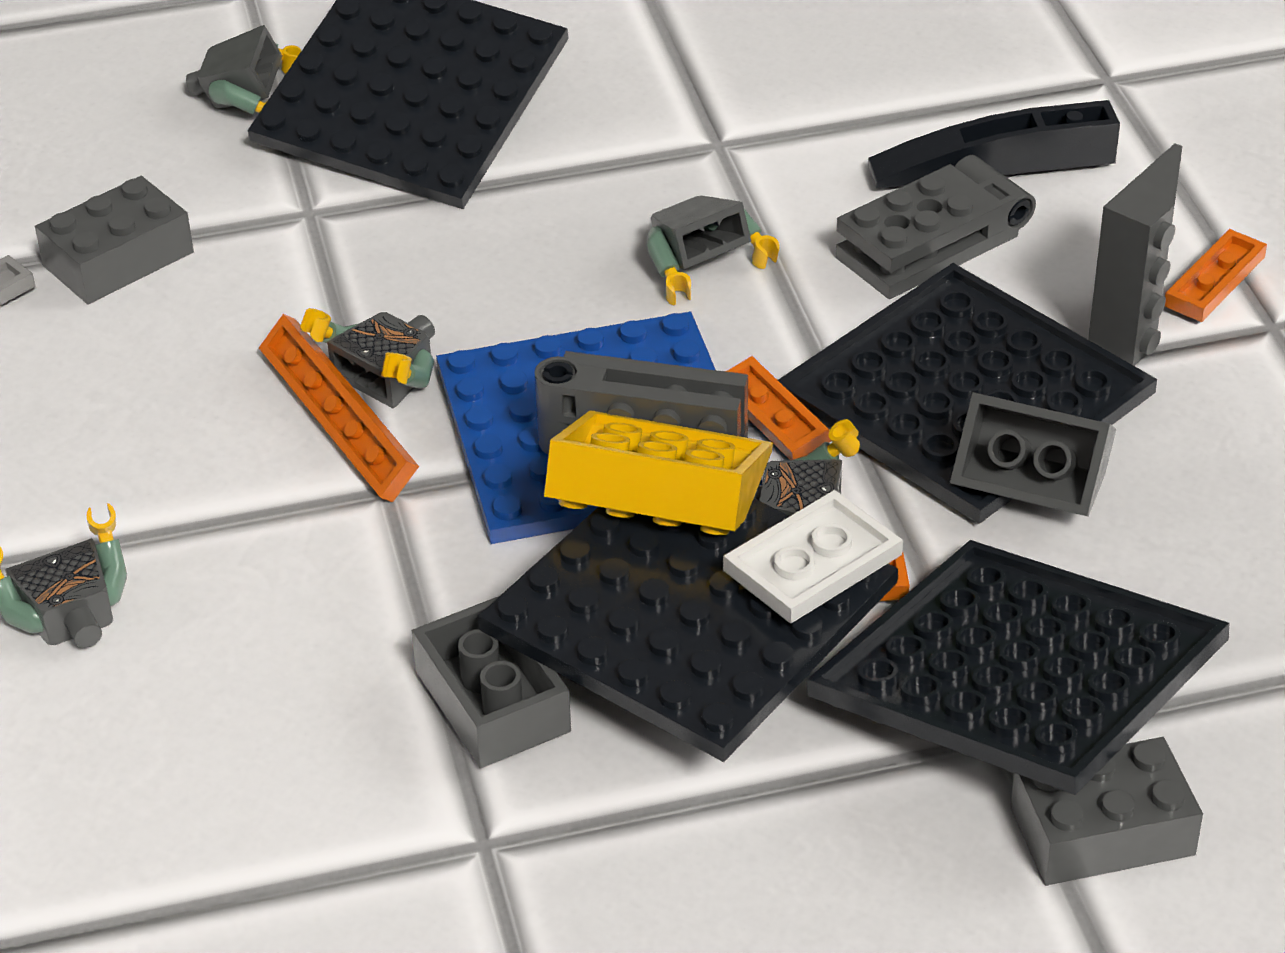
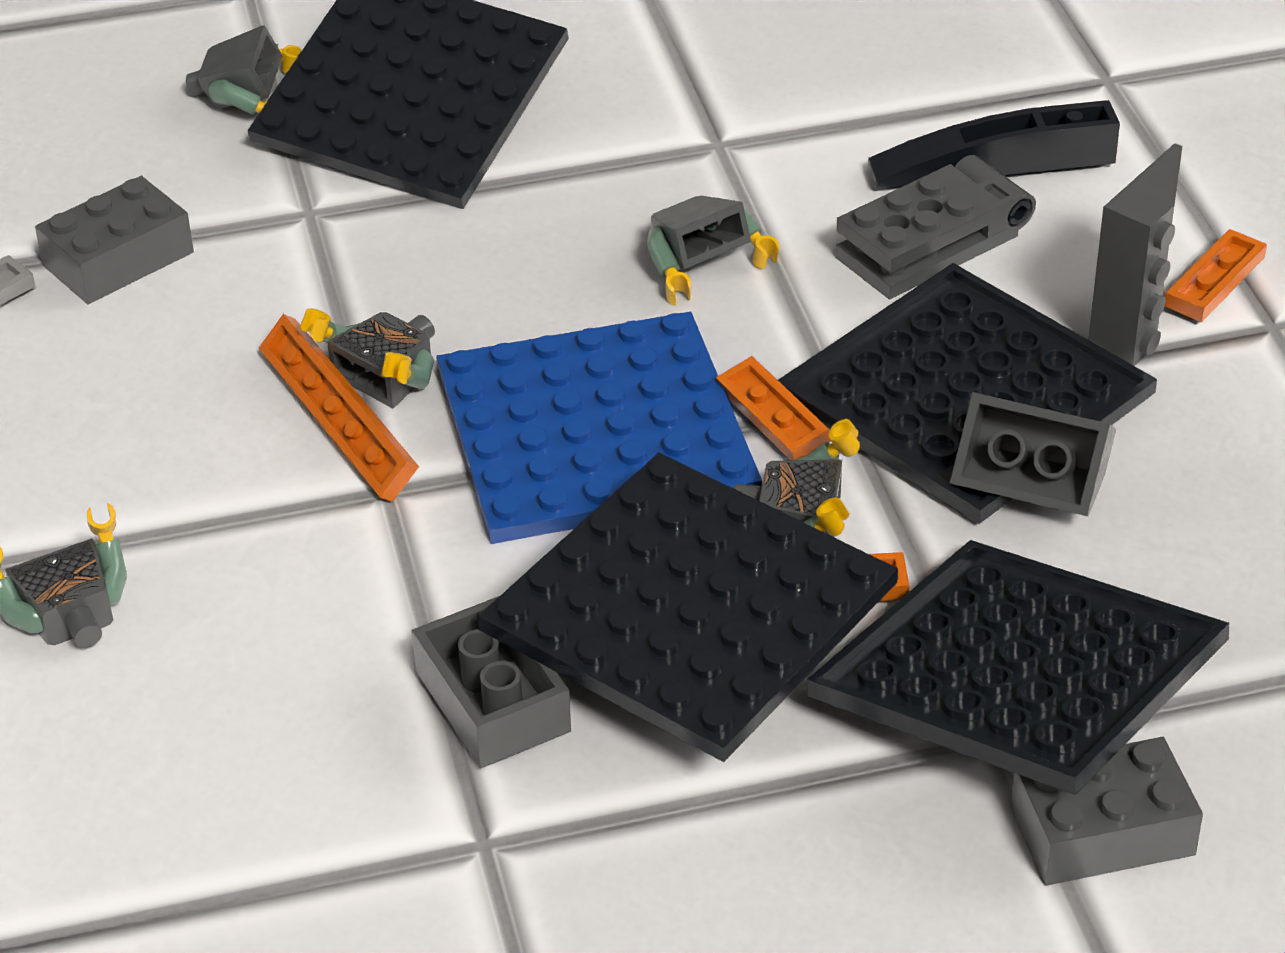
dark grey hinge [534,351,748,455] -> none
yellow slope [544,410,773,535] -> none
white plate [723,490,903,623] -> none

